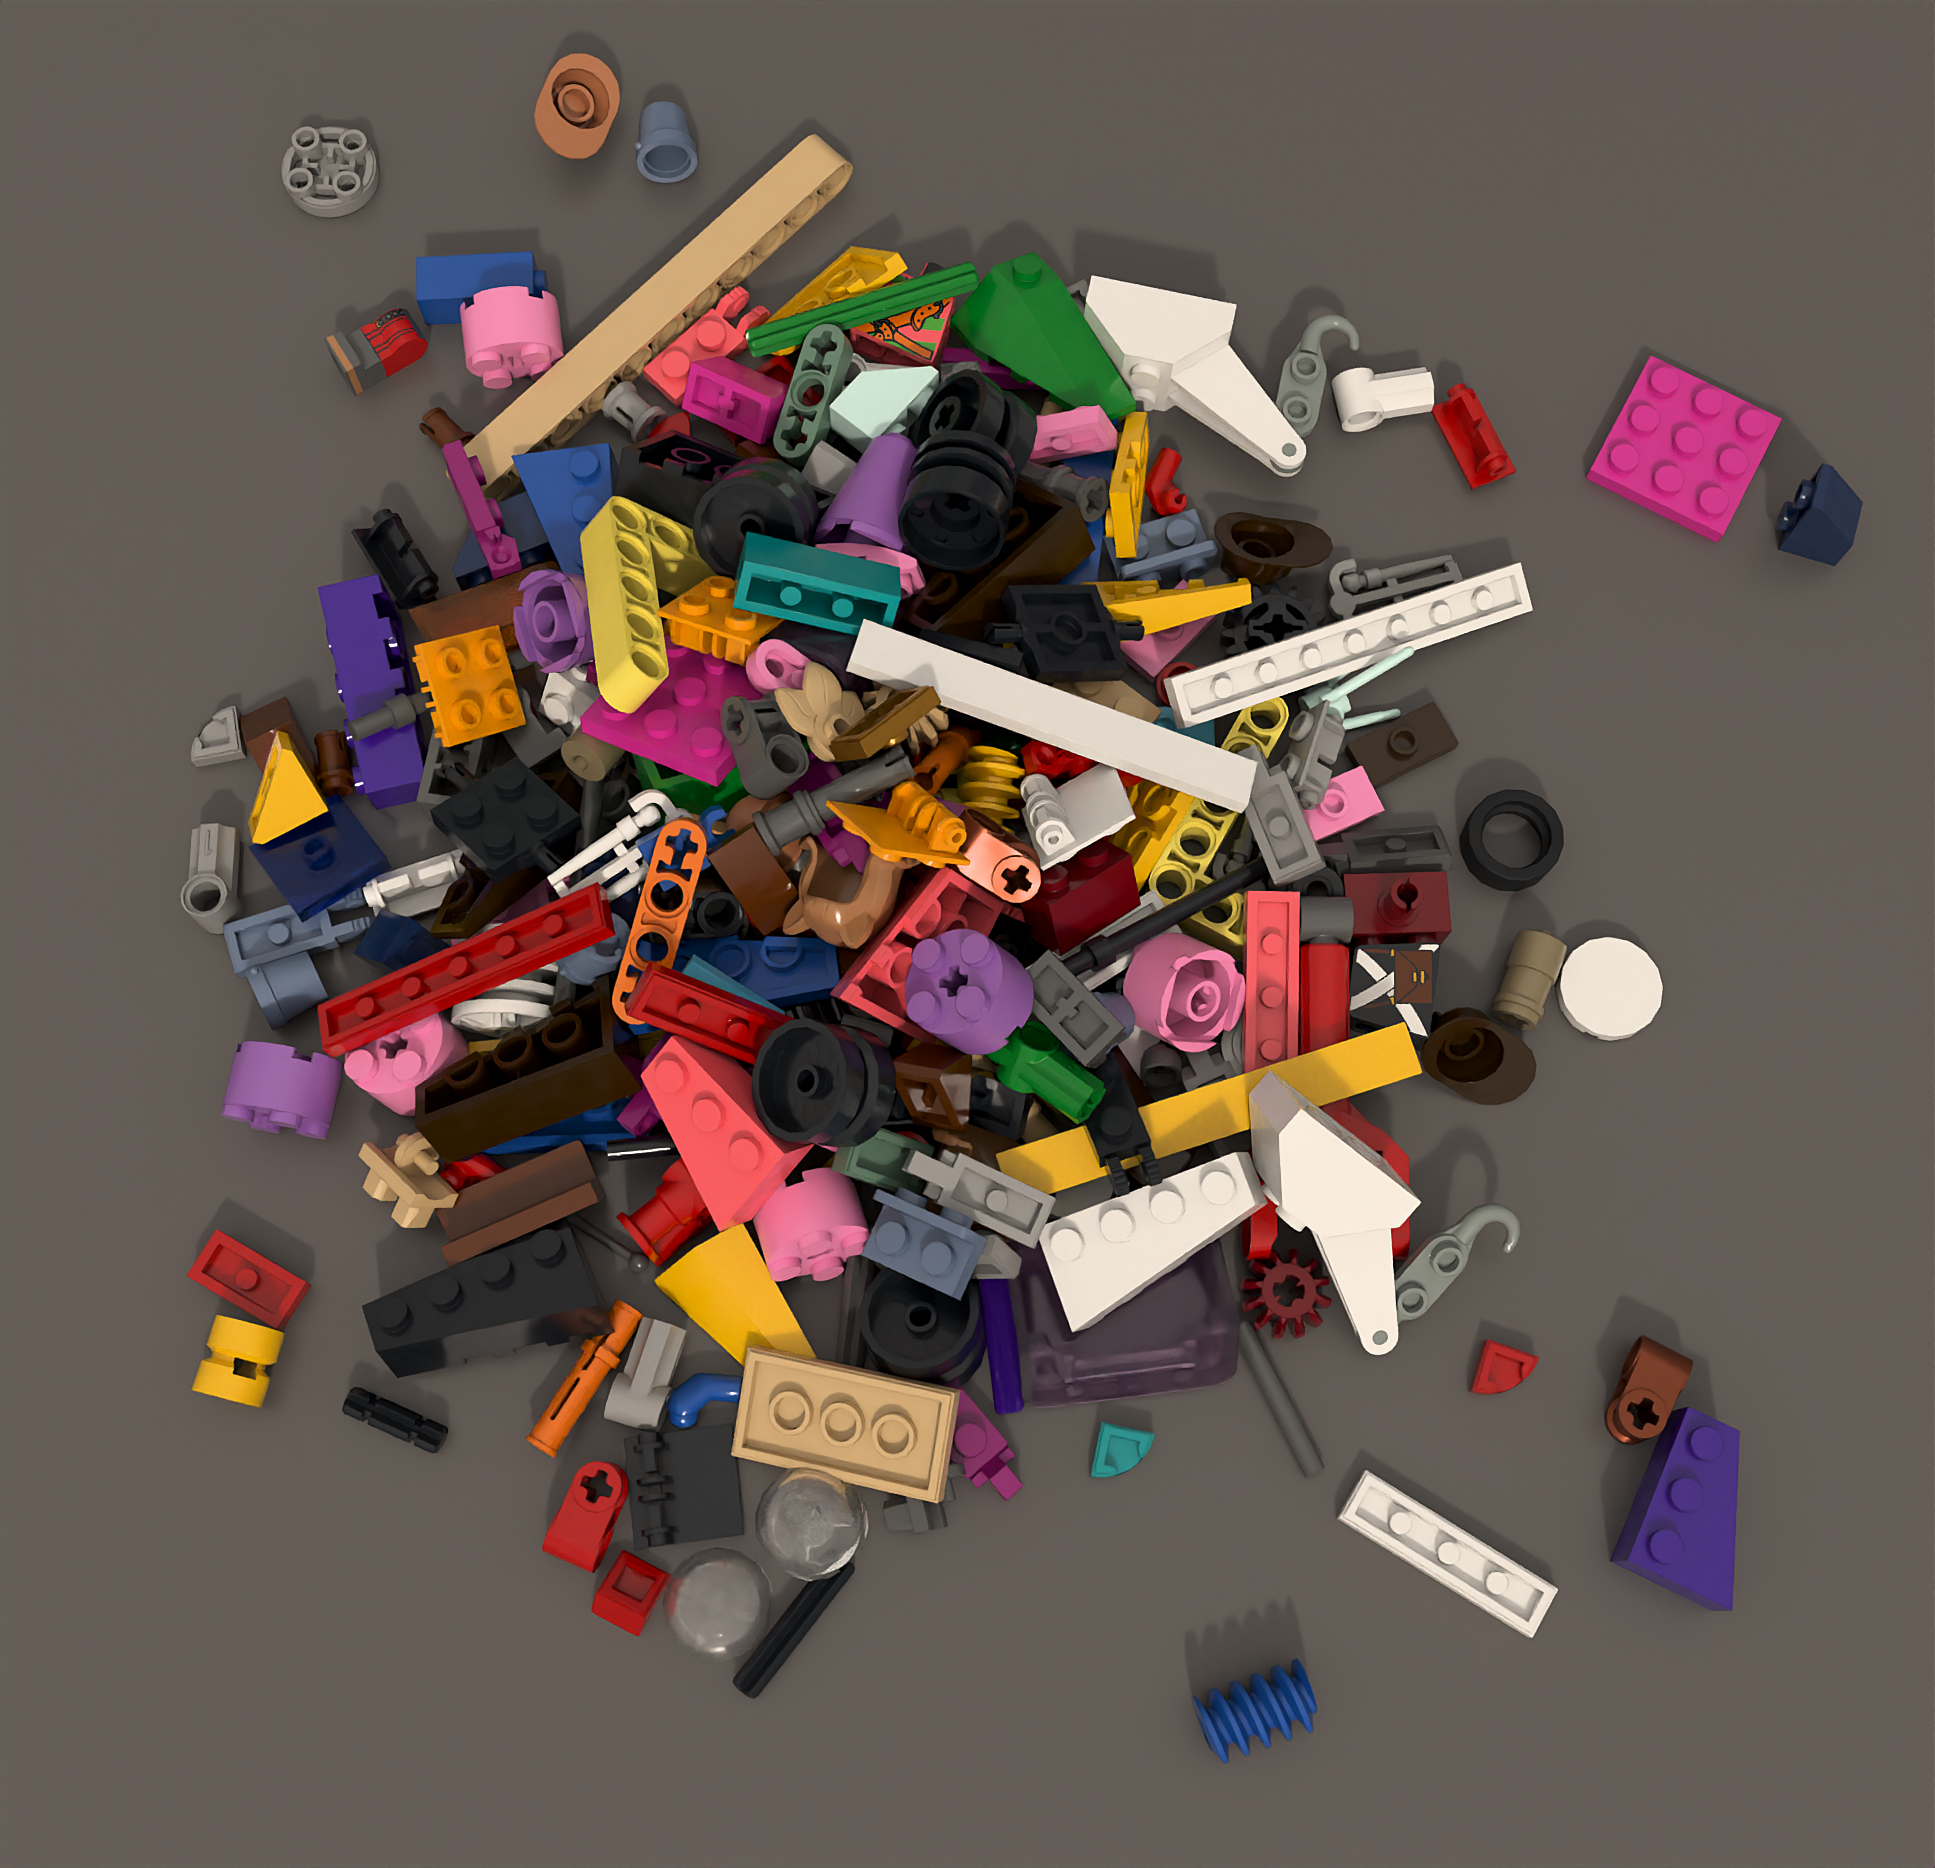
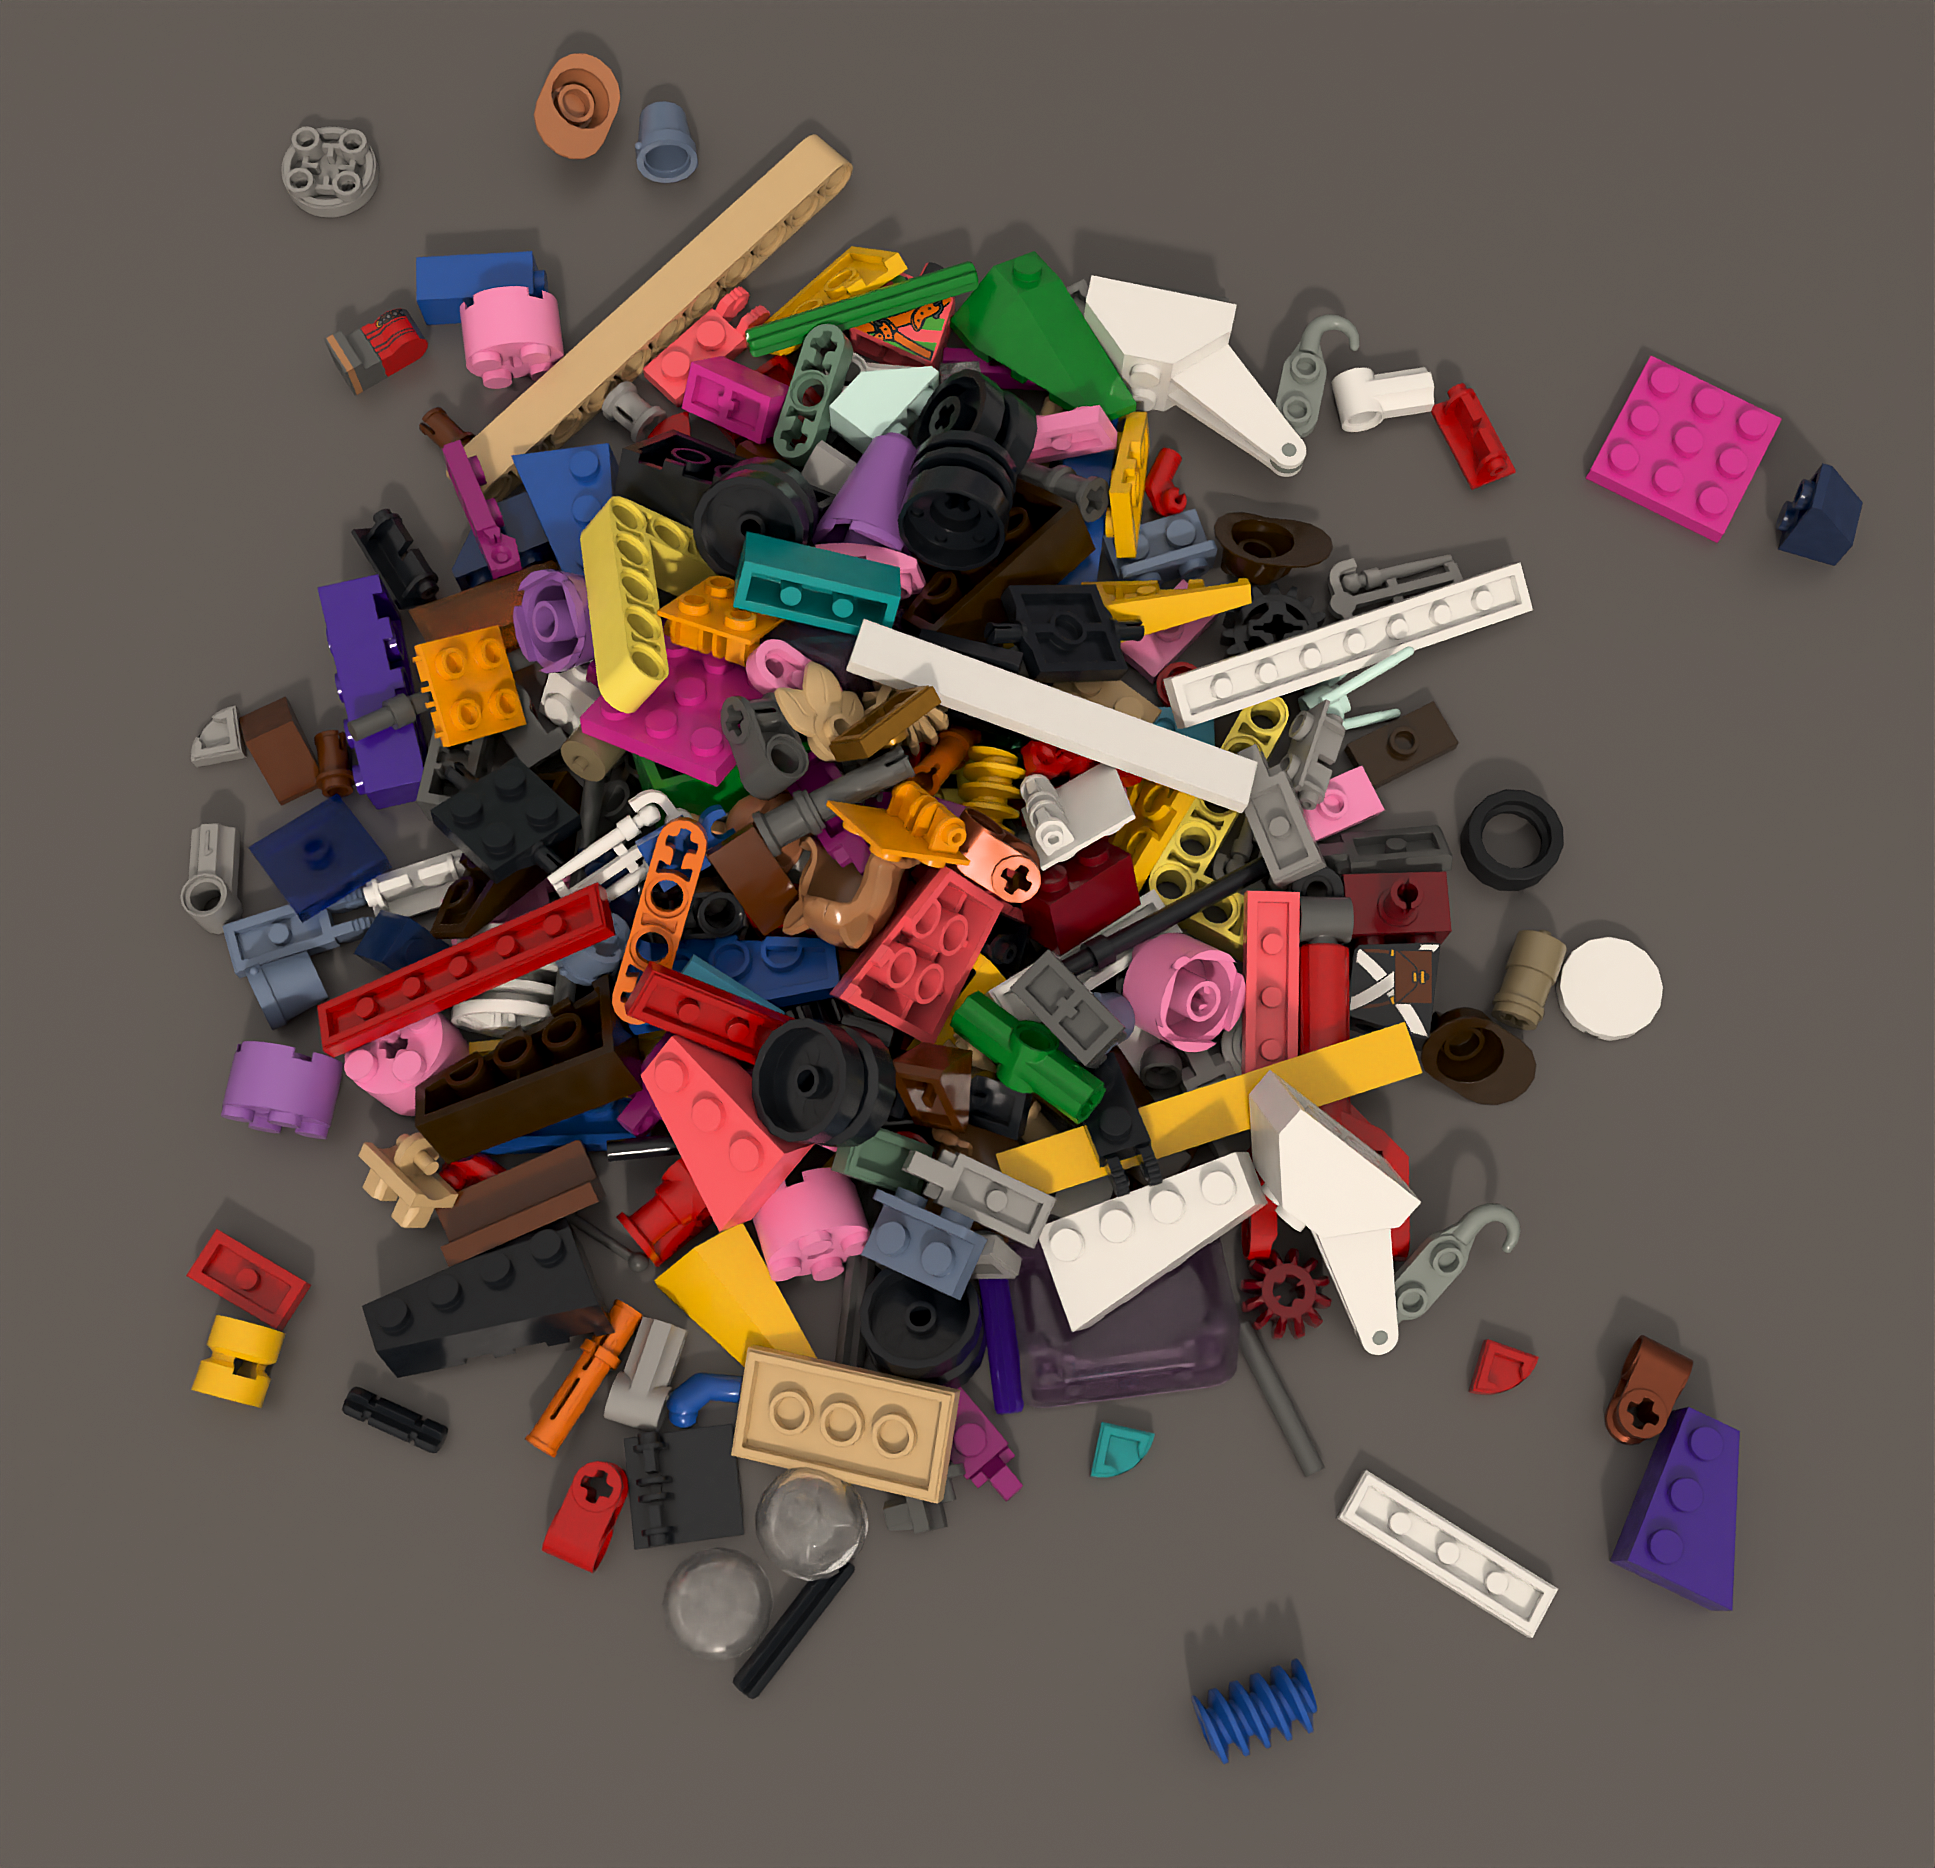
yellow slope [248,731,329,844] -> none
red slope [591,1549,671,1636] -> none
medium lavender brick [905,929,1034,1055] -> none

